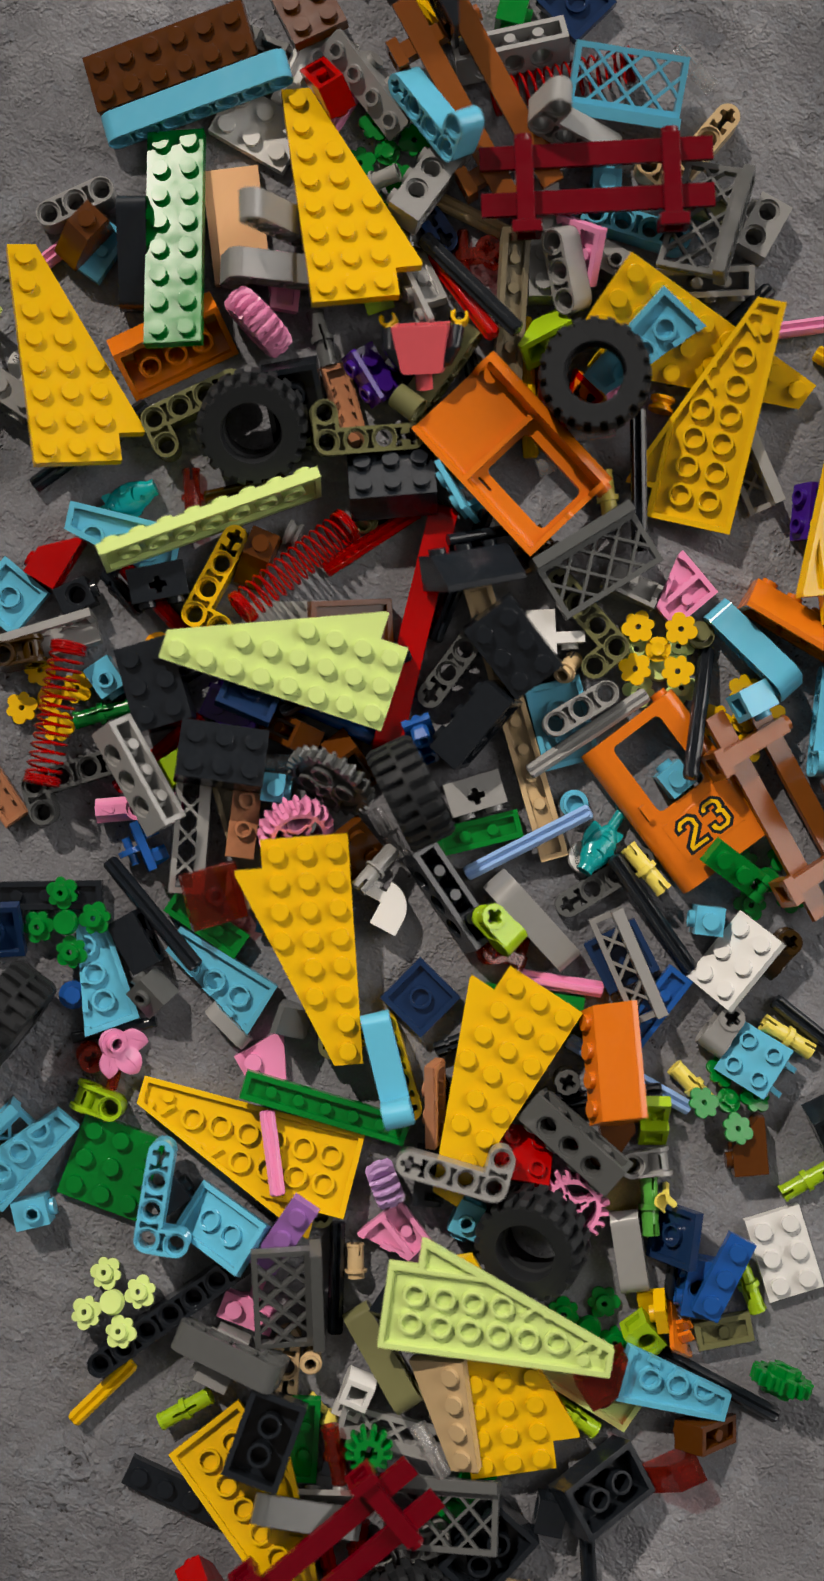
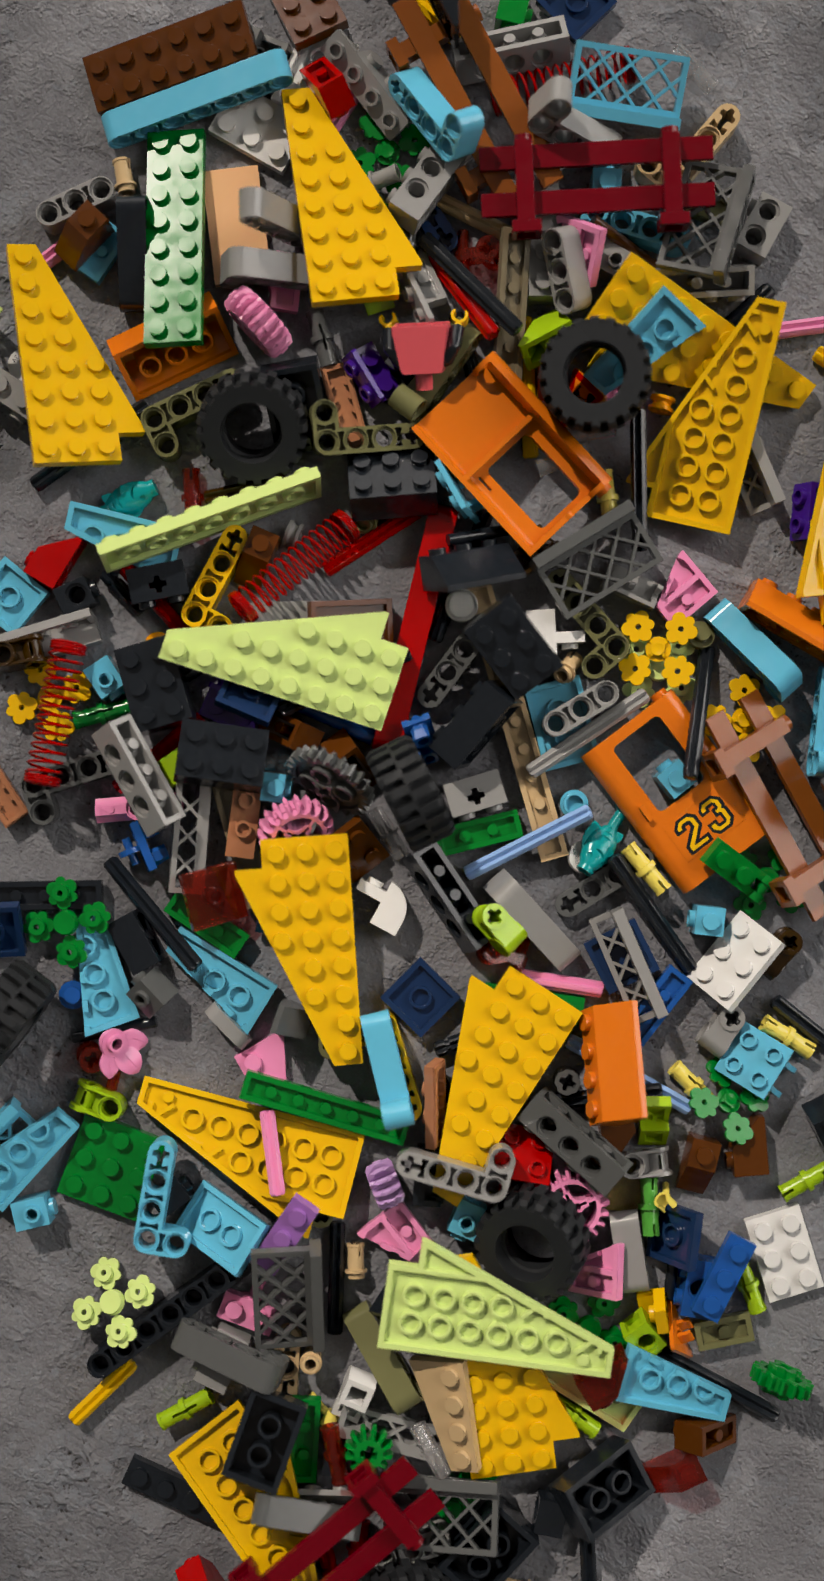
light grey axle [351,844,399,896] -> none
medium azure brick [726,678,779,724] -> none
none -> tan pin [112,156,137,196]
none -> white piece [445,589,478,622]
none -> bright pink wing [568,1243,624,1301]
none -> reddish brown bar [590,215,657,268]
none -> reddish brown slope [675,1131,722,1194]

